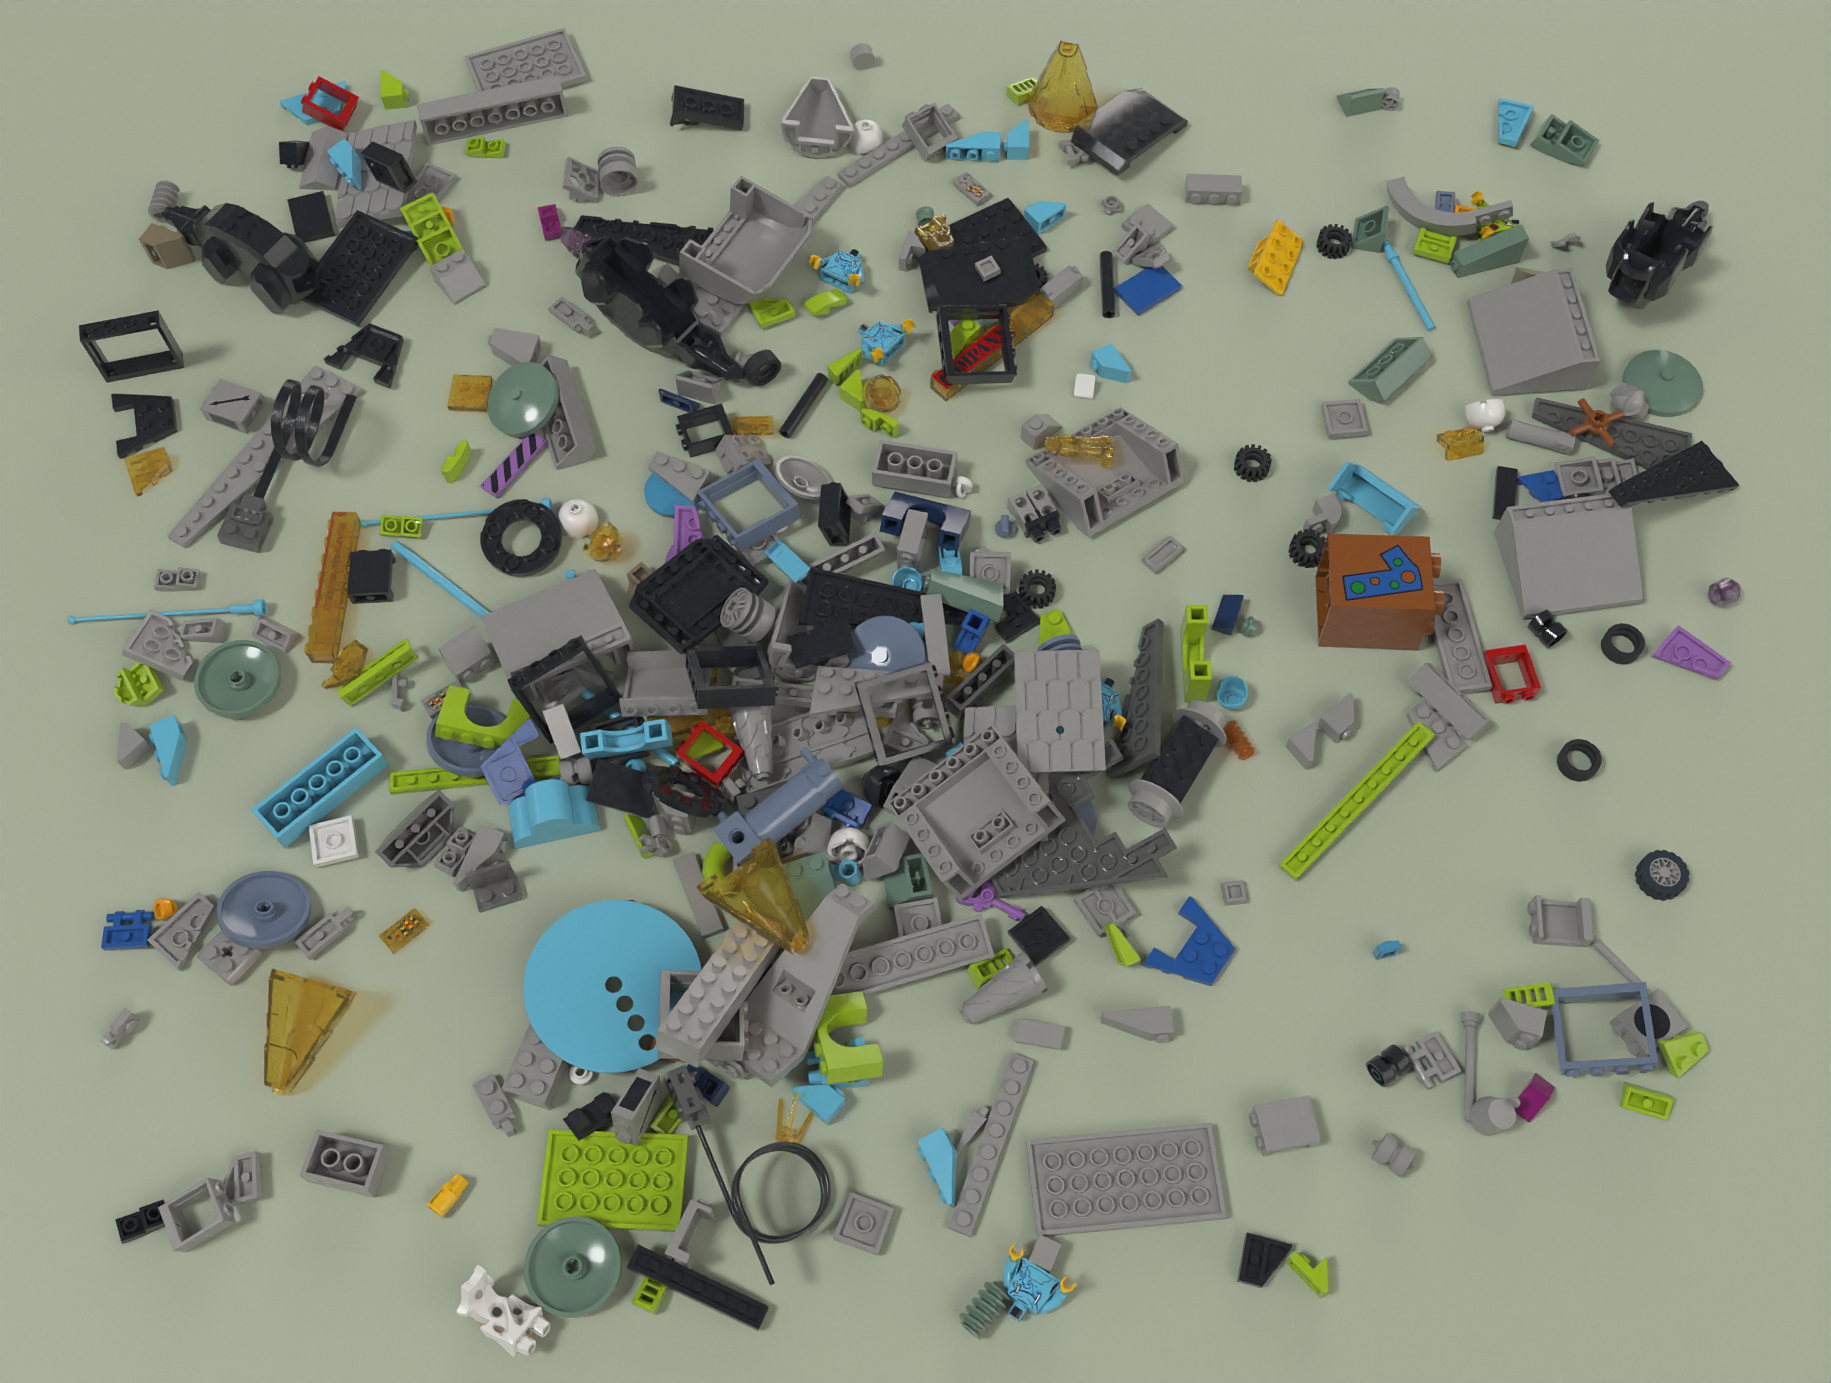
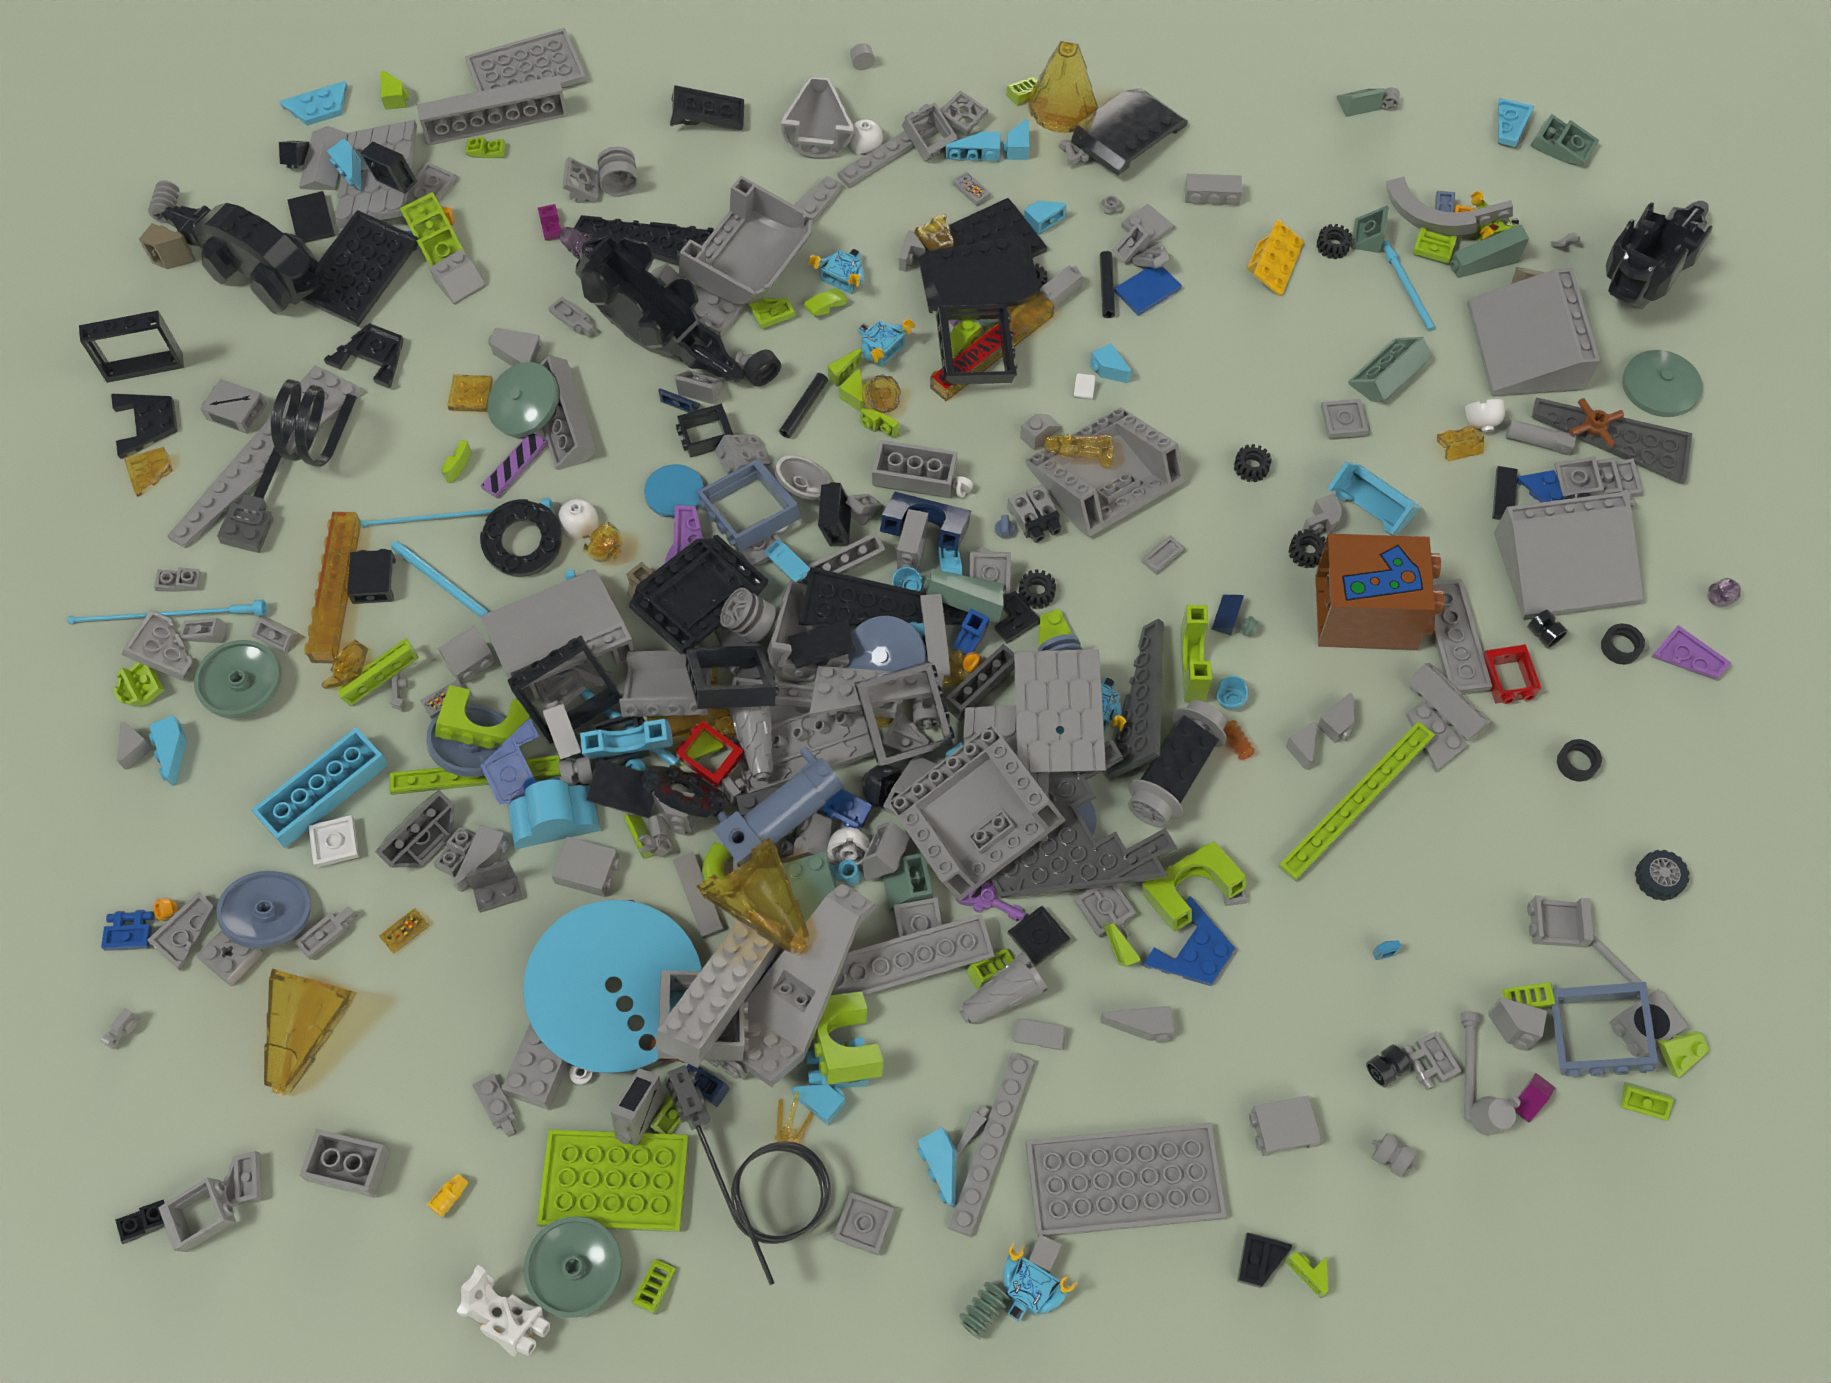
red window [301,76,359,131] -> none
lime slope [379,514,423,538] -> none
black piece [563,1092,616,1141] -> none
black plate [627,1244,769,1331] -> none
light grey wing [648,451,711,505] -> none
light grey panel [664,1199,717,1270] -> none
clear yellow bracket [733,416,774,436] -> none
sand green wheel [916,206,936,230] -> none
light grey plate [975,255,1001,281] -> none
black wing [1608,441,1739,507] -> none
light grey helmet [1609,383,1649,421] -> none
none -> light grey brick [552,837,621,897]
none -> light grey piece [940,91,989,135]
none -> lime arch [1142,841,1246,932]

